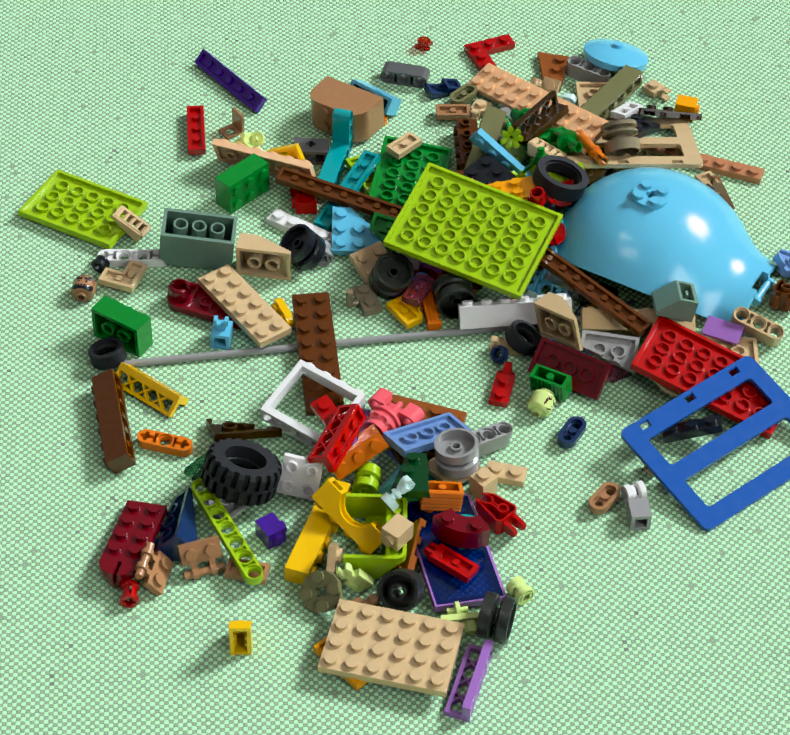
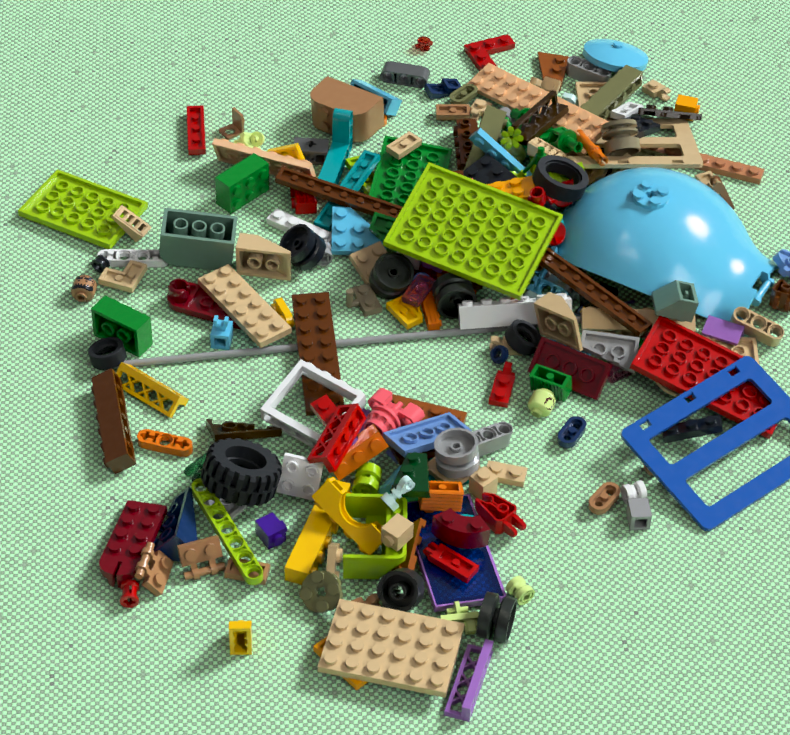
dark purple plate [194,49,267,113] -> none
yellowish green plate [336,562,374,593] -> none

